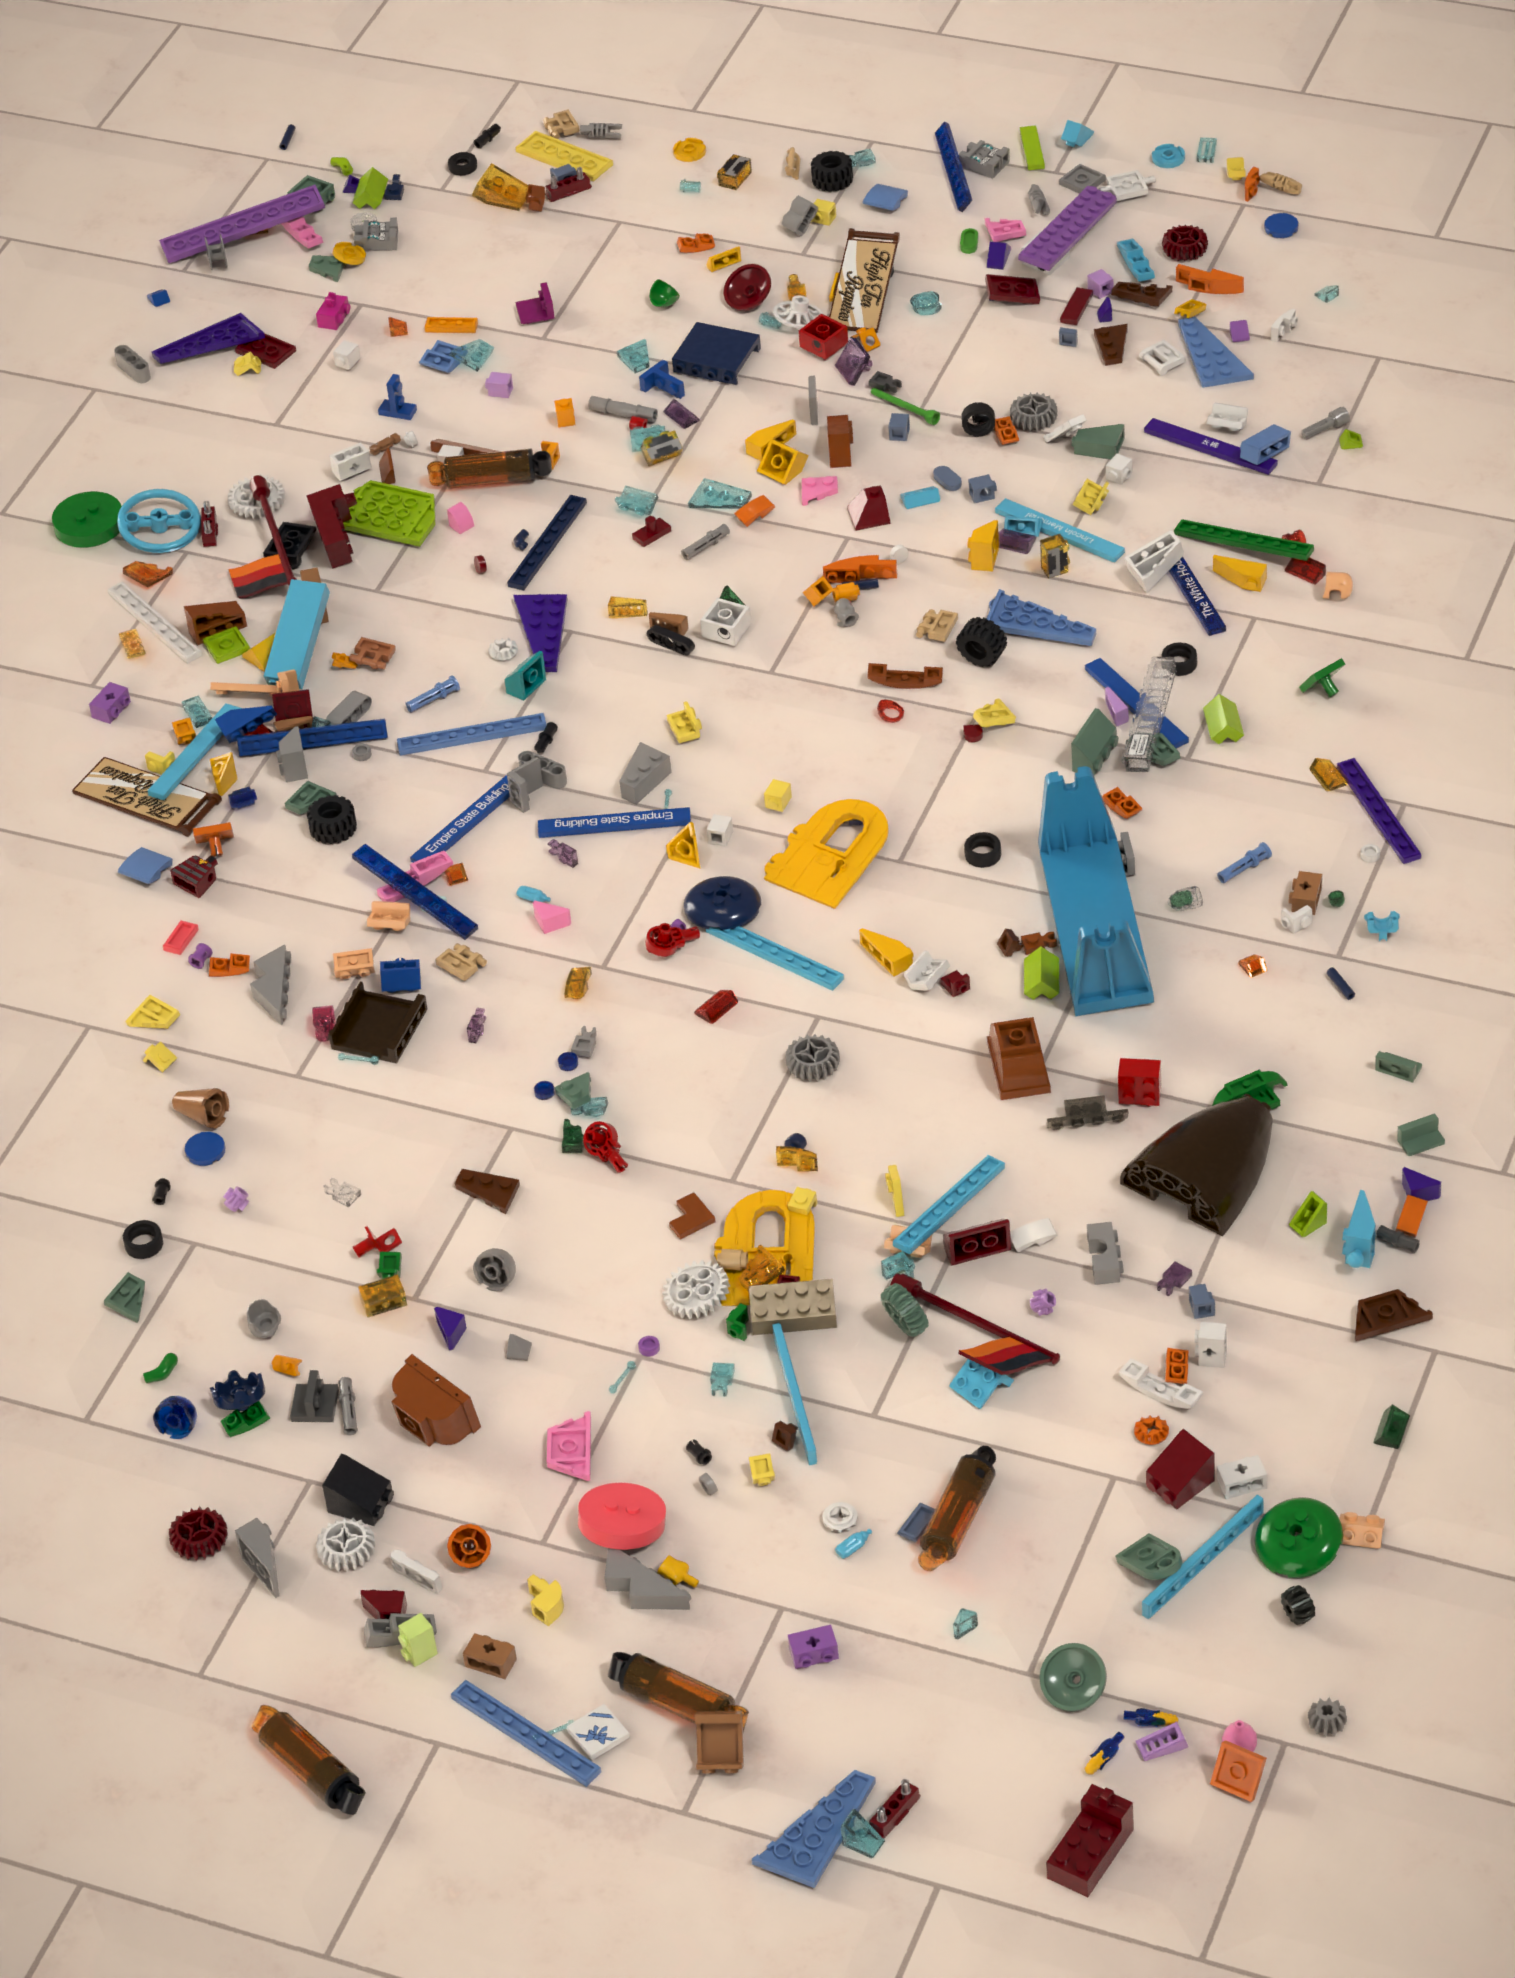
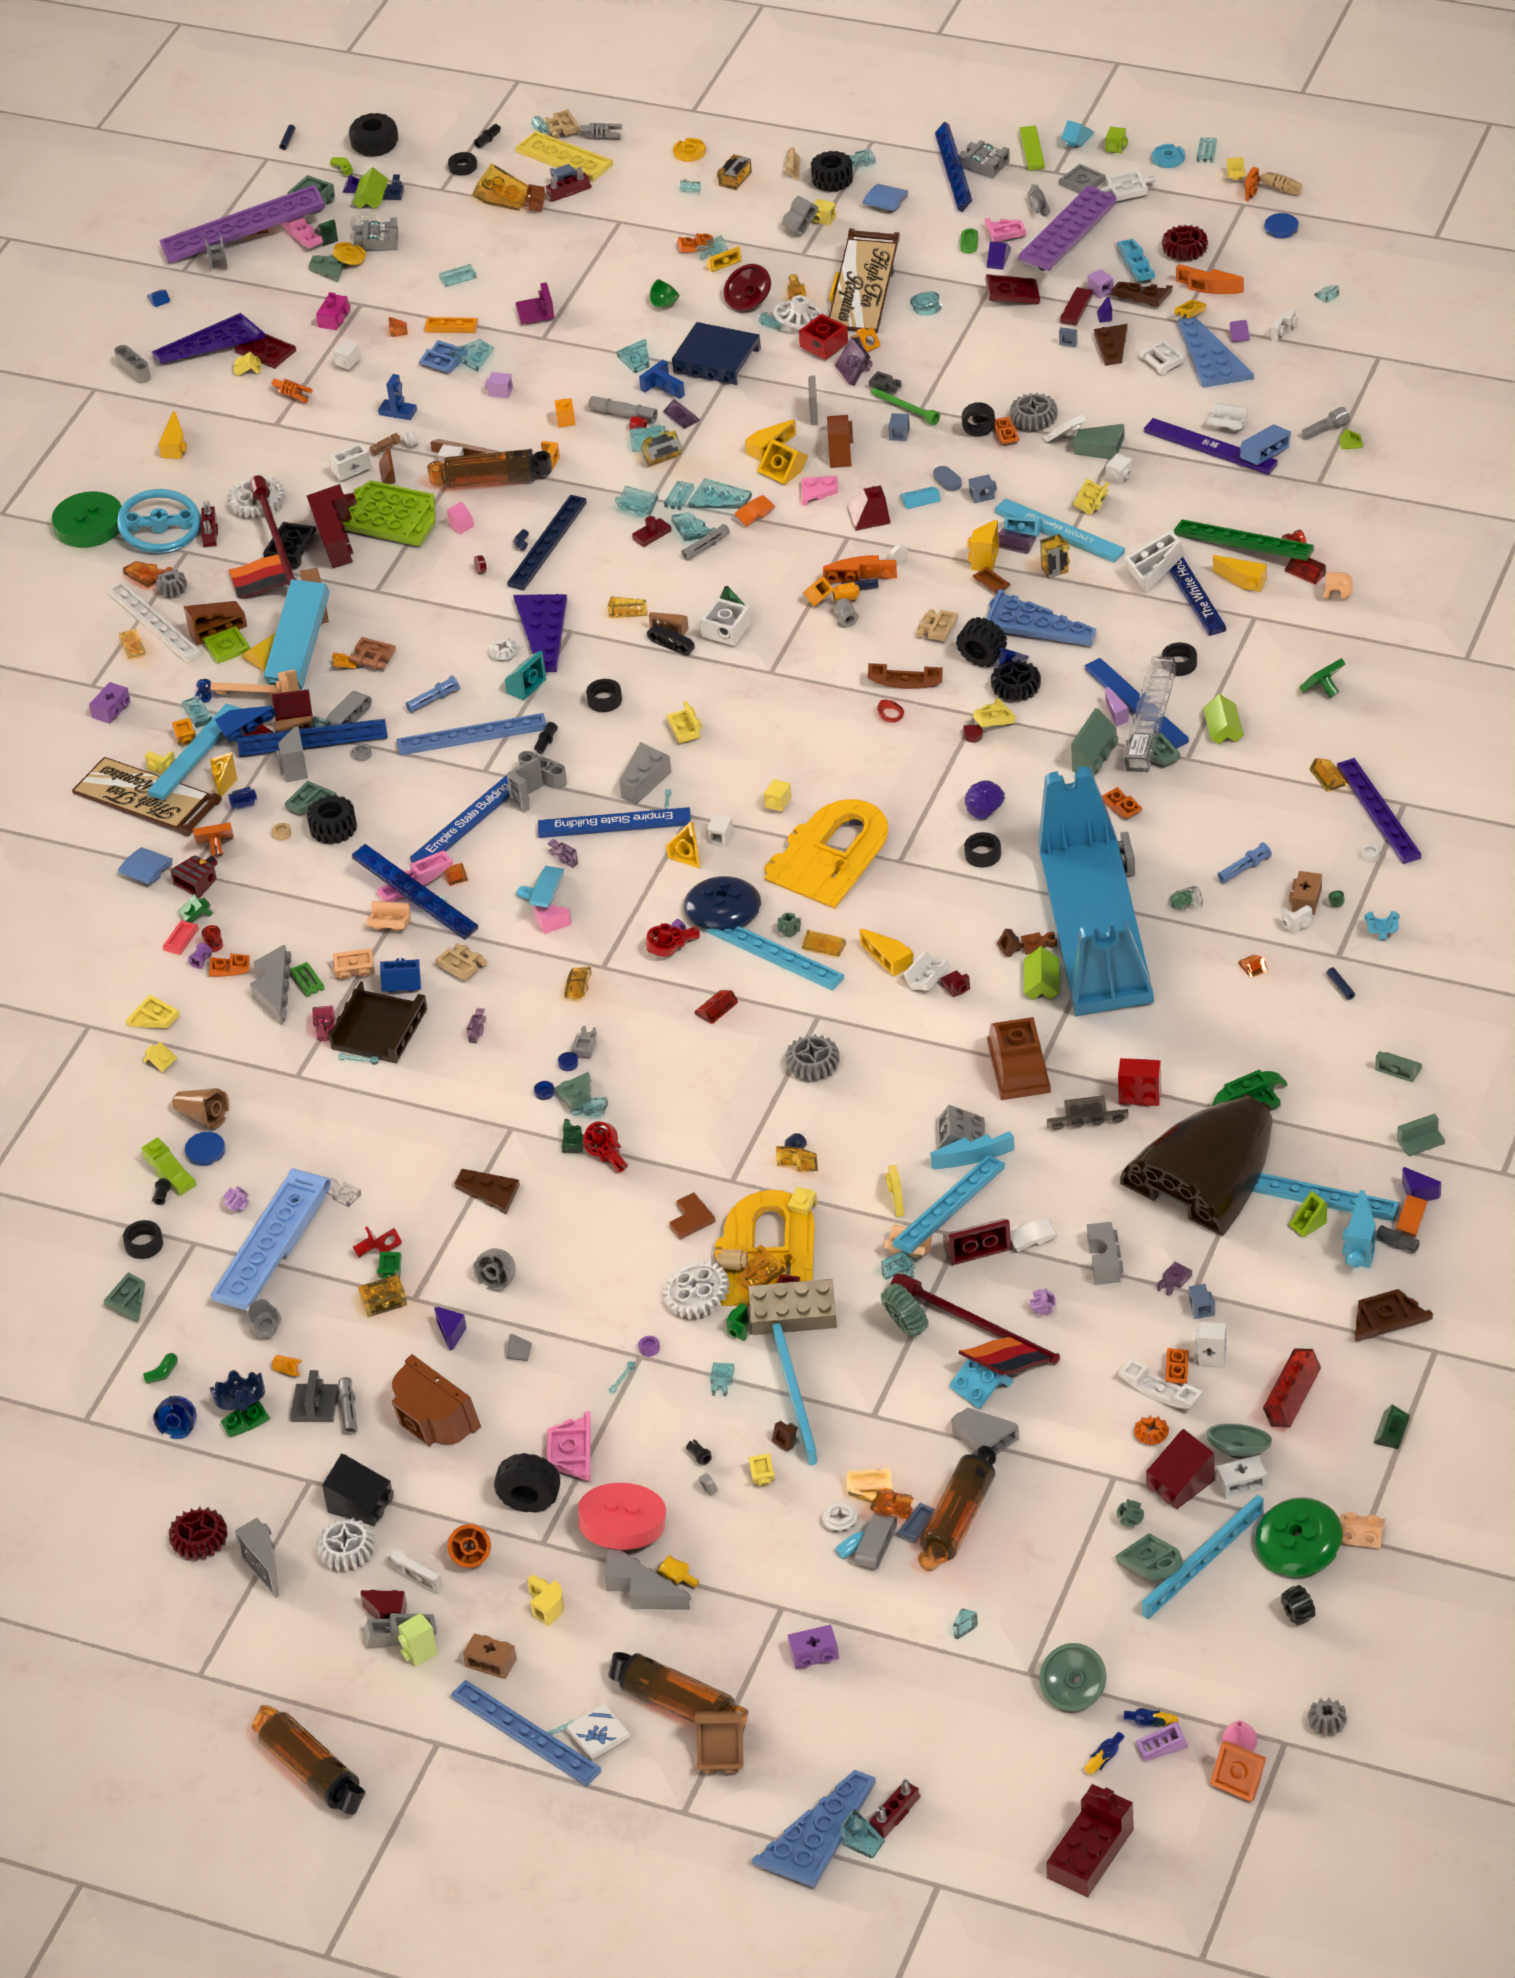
none -> lime slope [141,1137,197,1196]
none -> light grey gear [156,569,187,599]
none -> yellow slope [159,411,187,459]
none -> green bracket [178,894,213,923]
none -> clear blue bush [195,679,212,703]
none -> clear red wheel [201,925,223,952]
none -> light blue hinge [210,1168,331,1311]
none -> orange hinge [271,378,313,403]
none -> tan tile [272,823,291,841]
none -> bright green tile [290,962,325,997]
none -> clear green slope [314,219,338,246]
none -> black tyre [349,113,398,156]
none -> clear light blue tile [439,264,477,287]
none -> black tyre [494,1453,561,1513]
none -> medium azure slope [529,865,564,908]
none -> clear light blue pin [531,116,548,133]
none -> black tyre [586,678,622,712]
none -> clear light blue tile [664,481,694,511]
none -> clear light blue wing [671,512,716,541]
none -> clear light blue plate [696,235,728,260]
none -> sand green gear [777,913,801,937]
none -> clear yellow slope [802,930,846,957]
none -> clear yellow wing [847,1468,893,1510]
none -> light grey beam [855,1512,897,1569]
none -> clear orange hips [870,1488,914,1519]
none -> medium azure slope [930,1131,1014,1169]
none -> light grey bracket [937,1105,985,1149]
none -> light grey slope [951,1407,1019,1455]
none -> dark purple hair [964,780,1005,819]
none -> dark orange tile [973,567,1011,594]
none -> black gear [991,659,1041,703]
none -> clear blue slope [999,647,1029,665]
none -> lime brick [1105,126,1128,154]
none -> sand green gear [1117,1499,1144,1528]
none -> sand green dish [1206,1424,1272,1459]
none -> medium azure tile [1253,1173,1400,1222]
none -> clear red brick [1263,1348,1321,1428]

